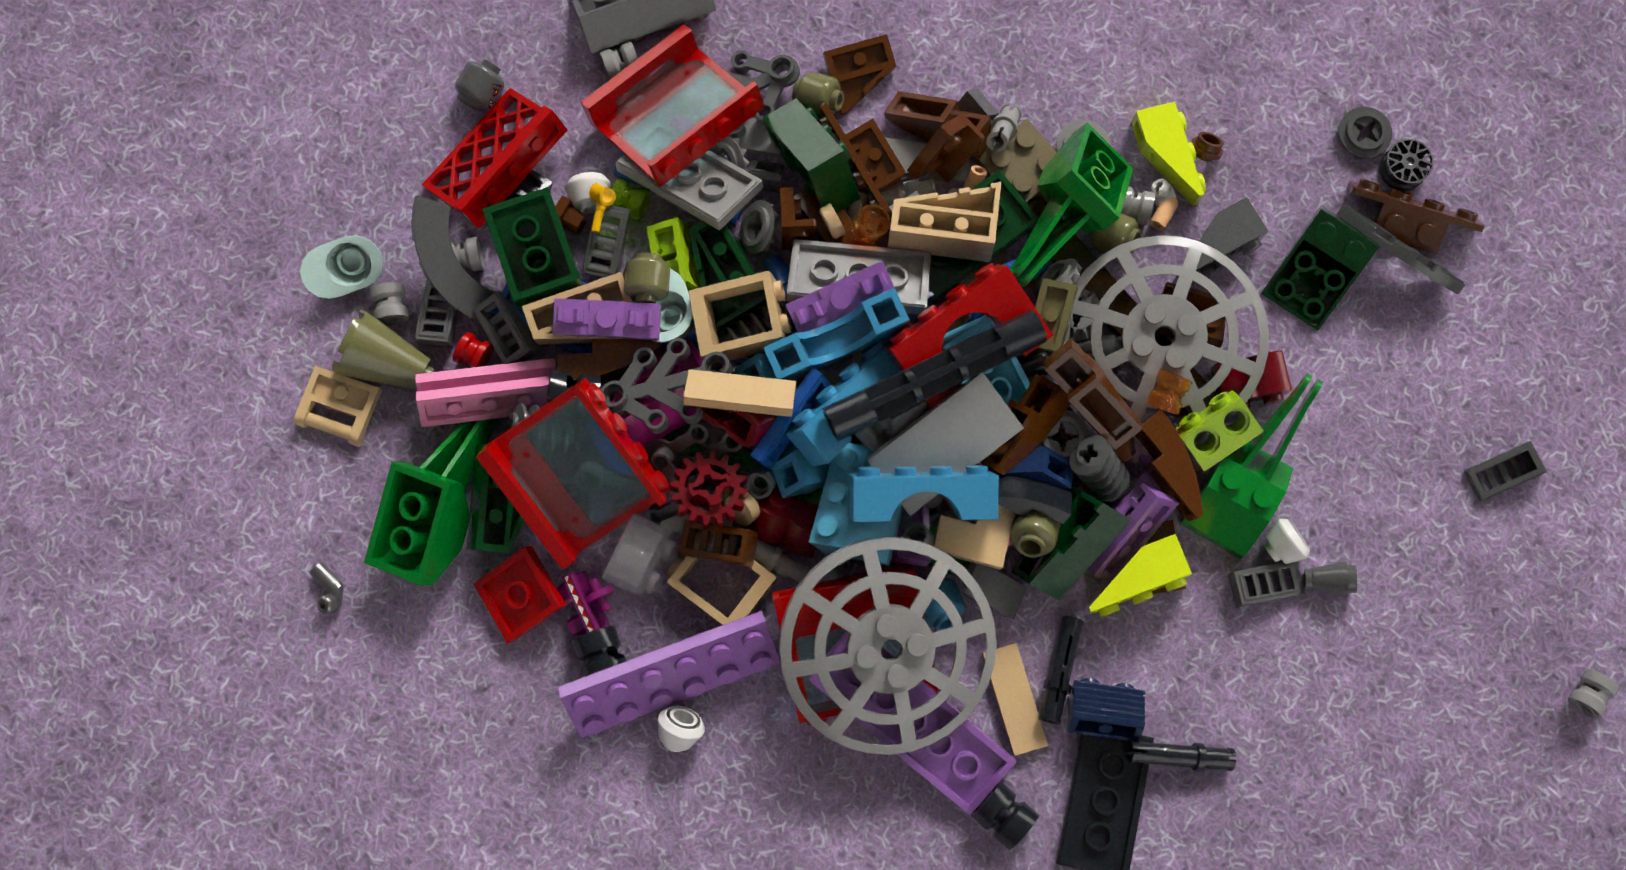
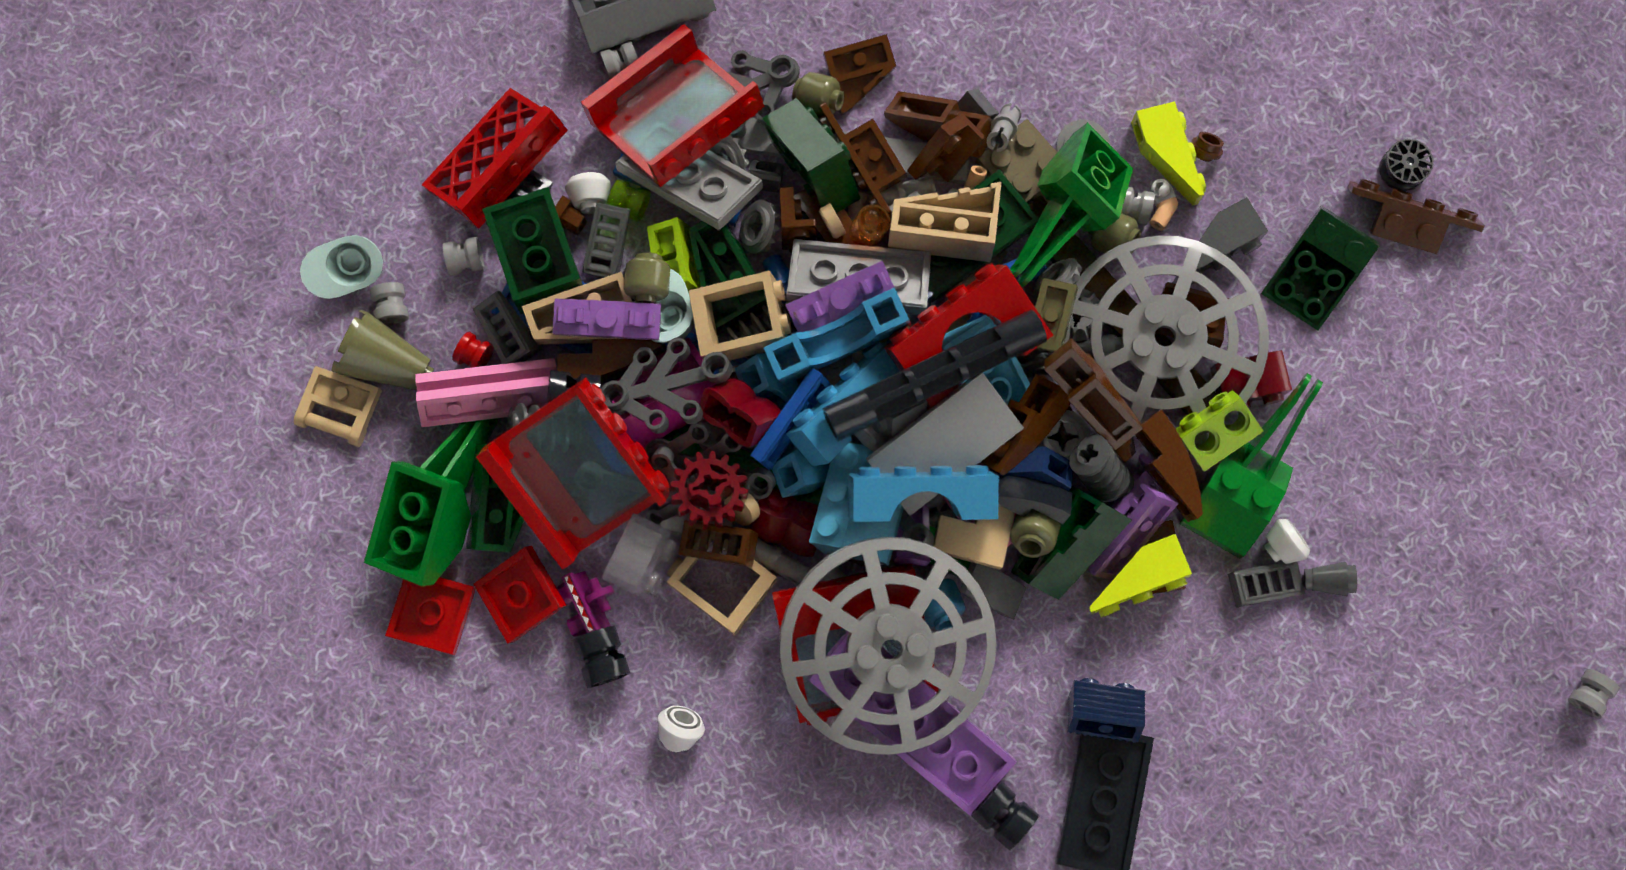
flat silver arm [310,562,344,614] -> none
dark grey tile [411,196,496,323] -> none
dark grey slope [415,280,458,348] -> none
dark grey head [455,59,505,112] -> none
medium lavender plate [558,611,780,738] -> none
yellow hand [589,183,616,233] -> none
tan tile [684,369,796,417] -> none
tan tile [982,643,1048,756] -> none
black pin [1038,616,1084,725] -> none
black pin [1126,740,1236,771] -> none
clear orange wheel [1146,368,1193,415] -> none
dark grey tile [1336,205,1465,295] -> none
dark grey gear [1337,107,1392,160] -> none
dark grey slope [1465,441,1547,502] -> none
none -> red plate [385,577,476,655]

